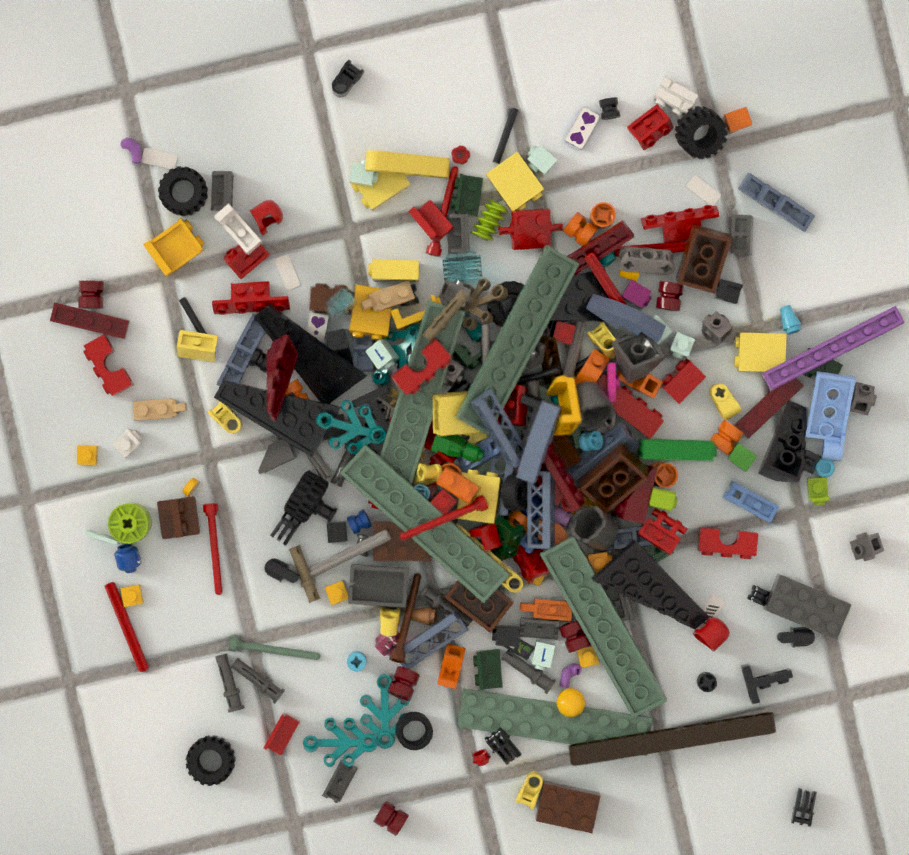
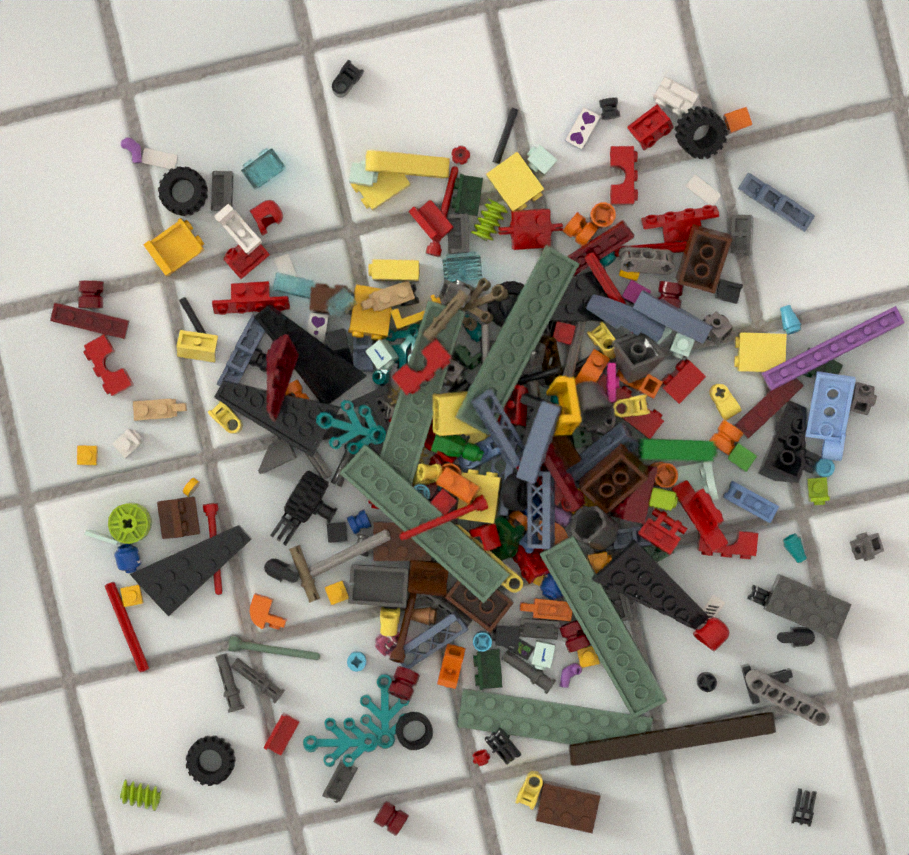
yellow hair [556,688,586,717] -> none
medium azure wheel [579,431,603,451] -> none
none -> lime piece [120,779,162,811]
none -> black wing [130,525,252,616]
none -> clear light blue brick [241,148,286,190]
none -> orange brick [250,593,287,630]
none -> clear light blue brick [272,272,315,299]
none -> reddish brown bracket [408,560,449,596]
none -> medium azure wheel [473,631,492,652]
none -> blue head [540,573,563,600]
none -> red arch [610,146,638,206]
none -> light yellow piece [612,394,650,417]
none -> sand blue slope [633,290,713,344]
none -> red bracket [672,480,728,552]
none -> light aqua bracket [674,461,718,506]
none -> light grey beam [745,670,830,726]
none -> teal cone [783,533,807,563]

